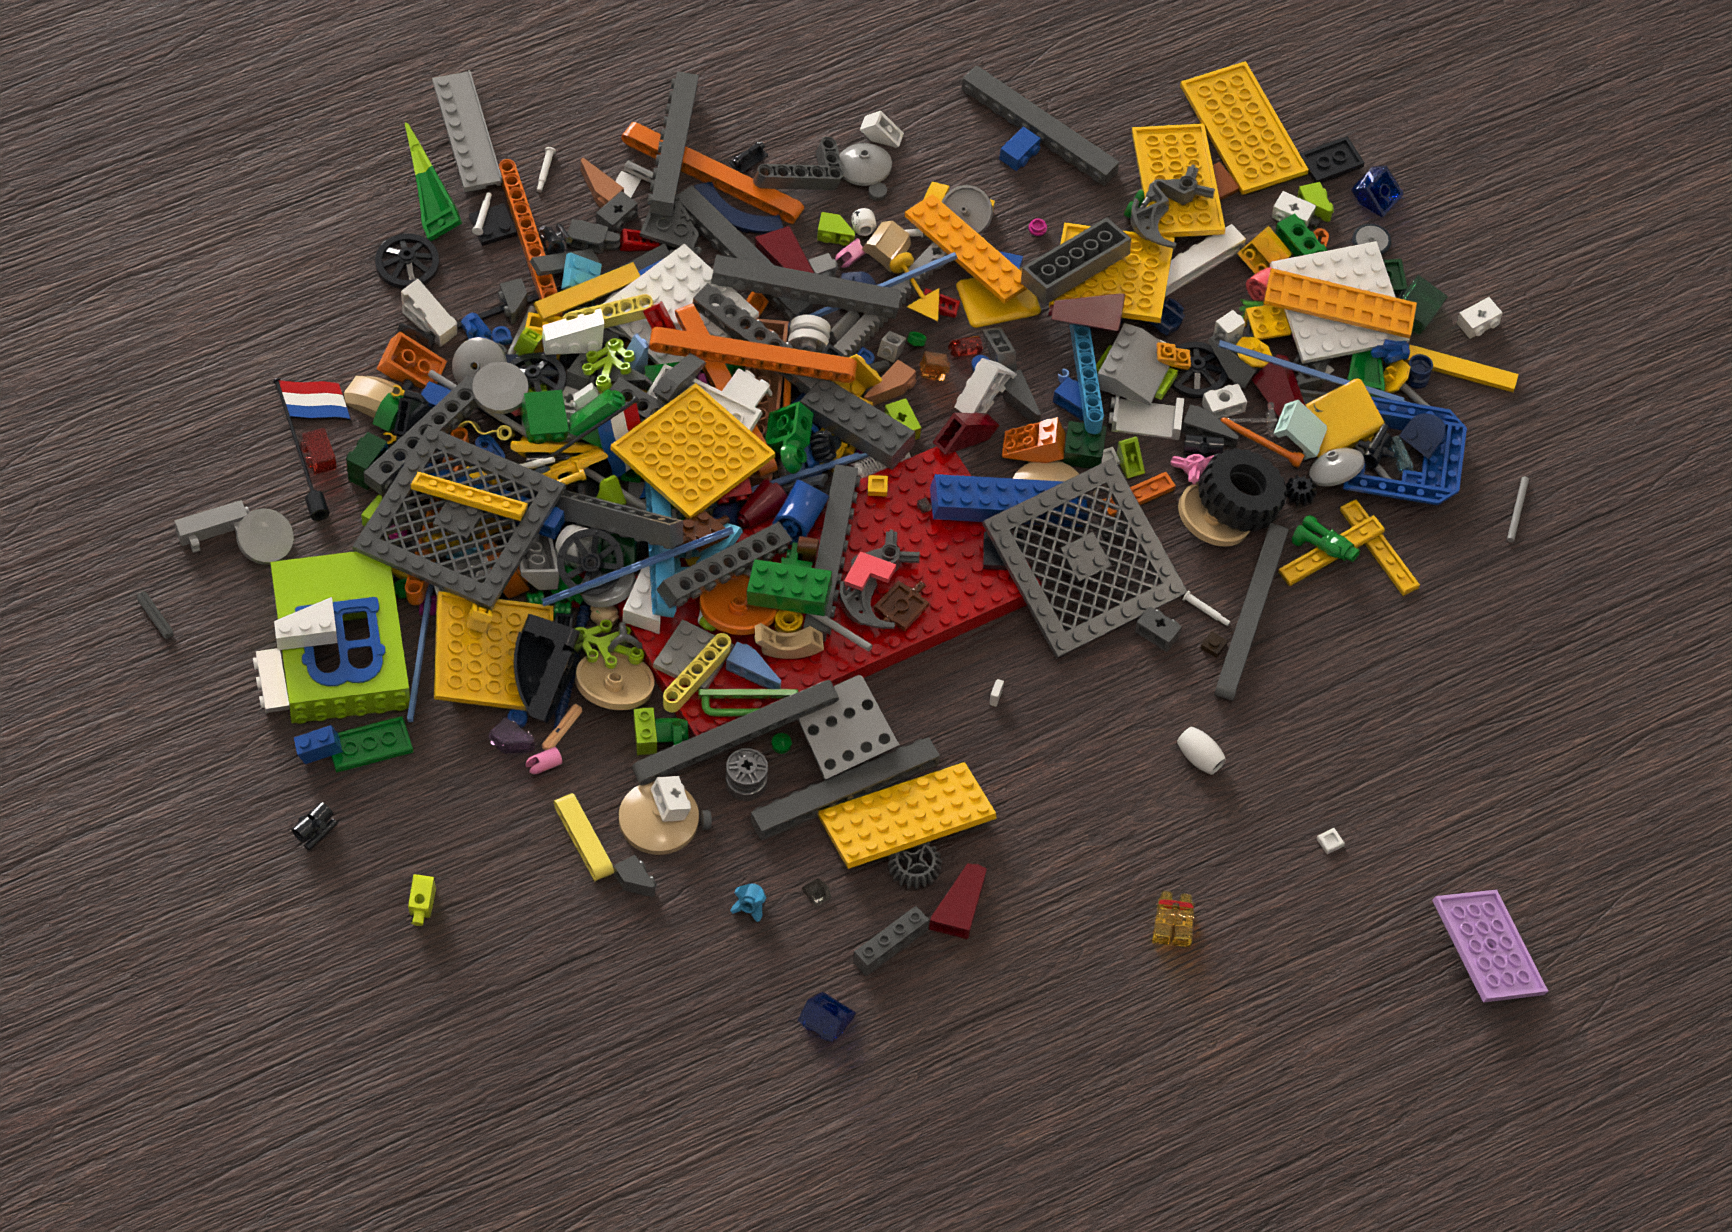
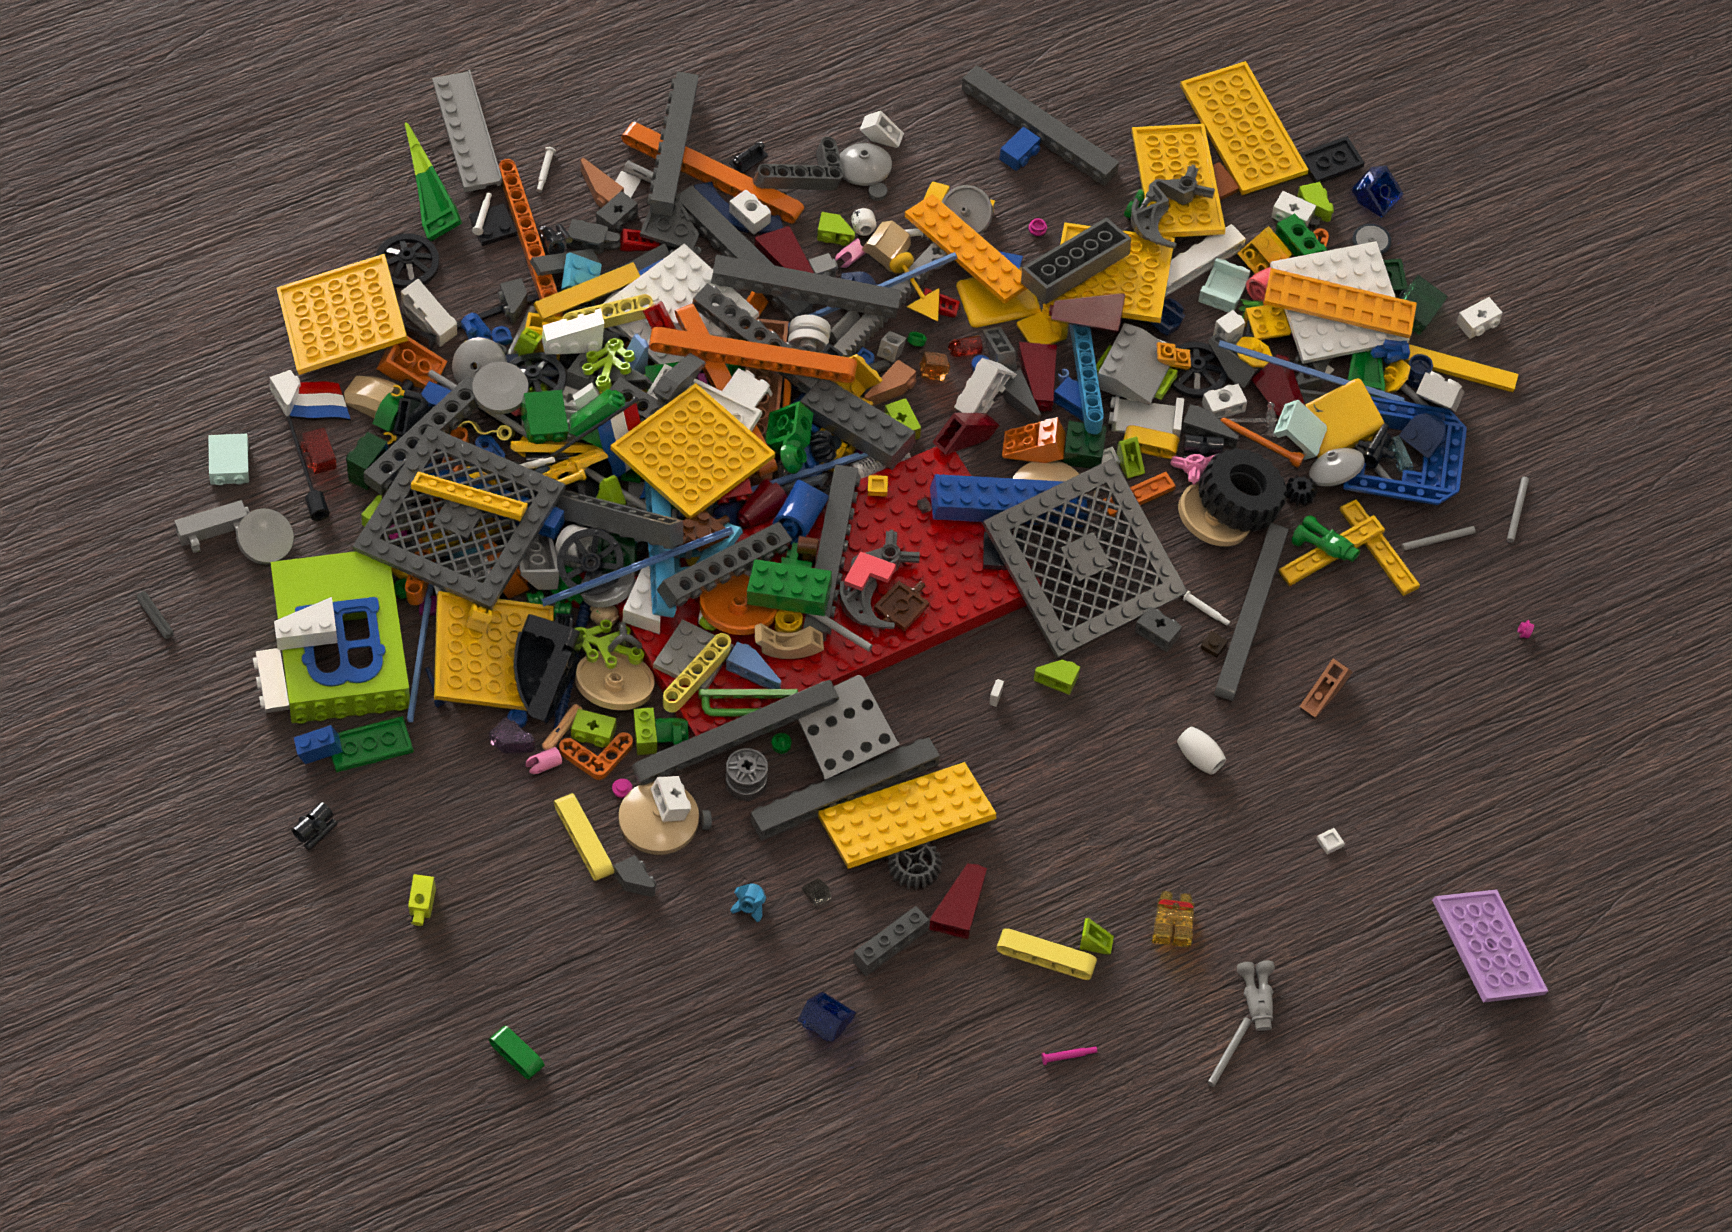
none -> light aqua panel [208,434,249,485]
none -> white slope [270,370,301,416]
none -> yellow plate [277,254,408,375]
none -> dark blue piece [425,667,446,708]
none -> green beam [488,1025,545,1080]
none -> orange beam [559,732,633,780]
none -> lime brick [571,709,616,747]
none -> dark pink plate [612,779,632,798]
none -> white brick [729,190,771,234]
none -> light yellow beam [996,929,1097,980]
none -> yellow bracket [1017,303,1069,345]
none -> dark red slope [1018,342,1057,412]
none -> lime slope [1034,660,1080,695]
none -> dark pink piece [1042,1047,1097,1065]
none -> lime slope [1080,918,1114,955]
none -> yellow beam [1123,425,1180,459]
none -> light aqua panel [1198,258,1250,313]
none -> light grey bar [1207,1018,1251,1087]
none -> light grey piece [1237,960,1275,1031]
none -> nougat slope [1299,658,1352,718]
none -> light grey bar [1401,526,1476,551]
none -> white brick [1416,371,1465,412]
none -> dark pink plate [1518,620,1534,639]

